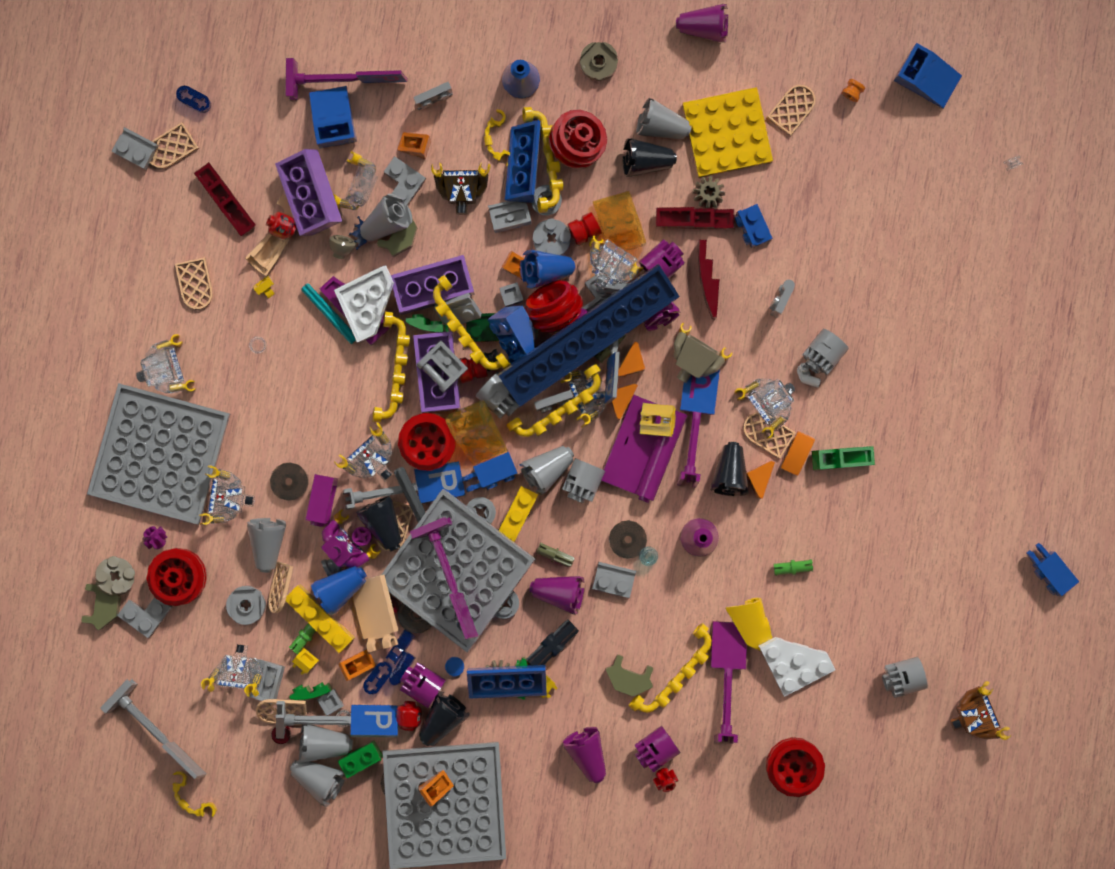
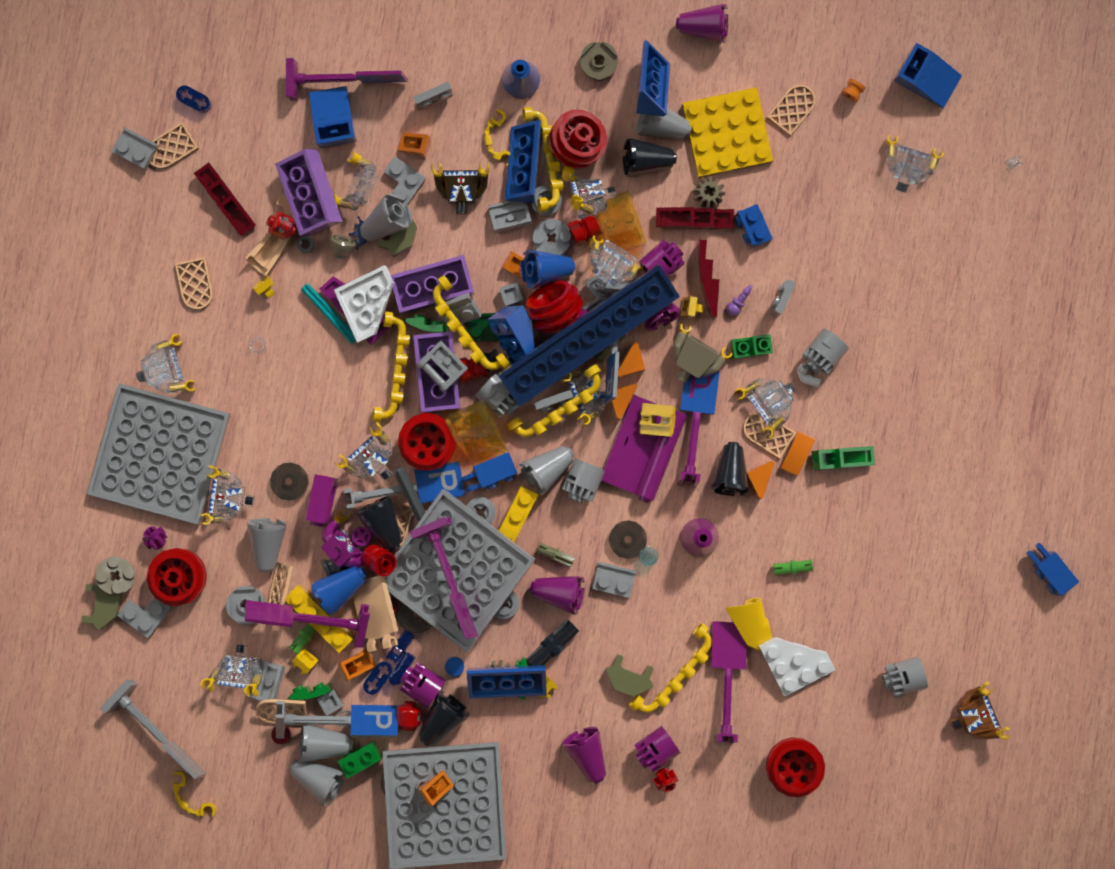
none -> magenta piece [245,600,370,648]
none -> dark grey axle [297,236,314,254]
none -> red wheel [362,544,397,577]
none -> torso [562,166,617,219]
none -> blue slope [636,40,670,117]
none -> yellow tile [680,296,704,317]
none -> medium lavender bar [726,285,752,316]
none -> green slope [730,334,773,359]
none -> clear torso [885,135,944,193]

